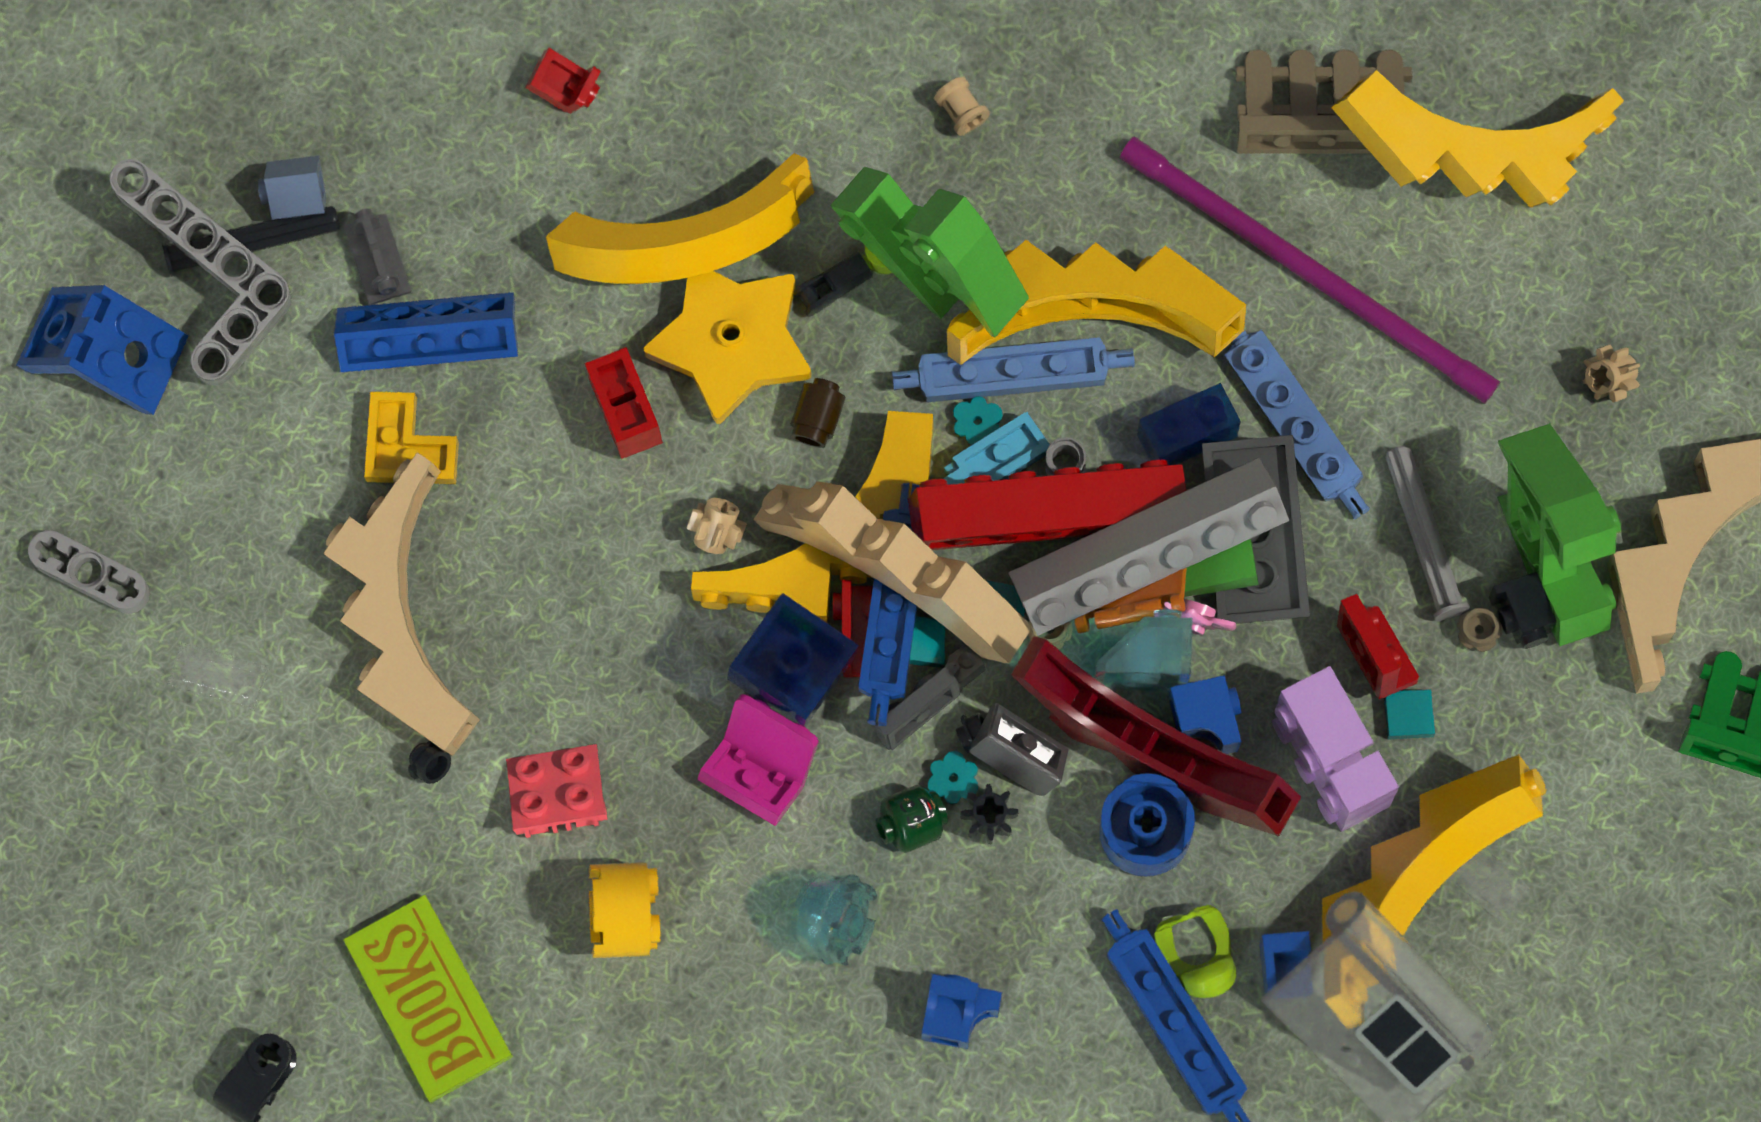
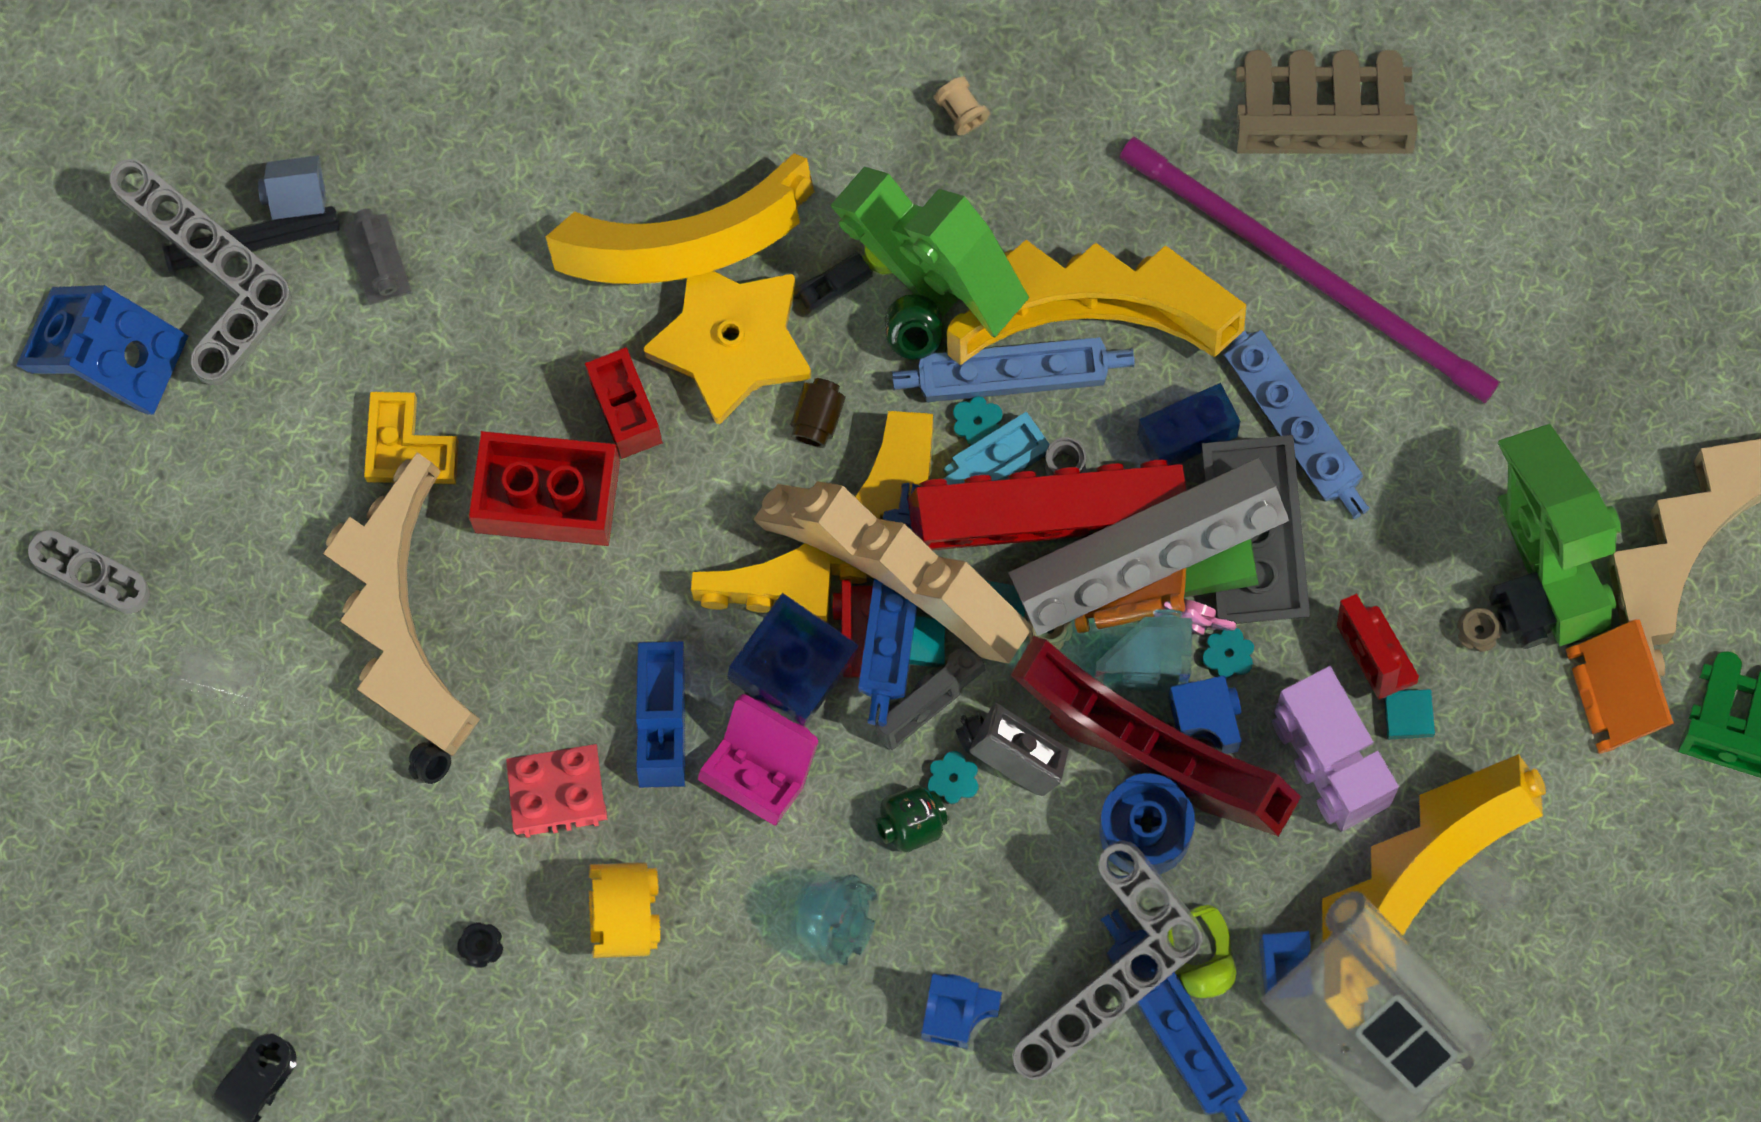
blue fence [334,292,518,372] -> none
lime tile [343,895,513,1103] -> none
red bracket [525,48,601,114] -> none
tan gear [686,498,747,554] -> none
black gear [960,784,1019,845] -> none
yellow arch [1331,70,1624,208] -> none
light grey axle [1385,446,1470,621] -> none
tan gear [1583,345,1641,403] -> none
none -> black plate [457,922,503,968]
none -> red brick [469,431,620,546]
none -> blue slope [636,641,685,788]
none -> dark green head [885,294,943,360]
none -> light grey beam [1013,841,1203,1079]
none -> teal plant [1203,628,1254,679]
none -> orange piece [1566,619,1674,754]

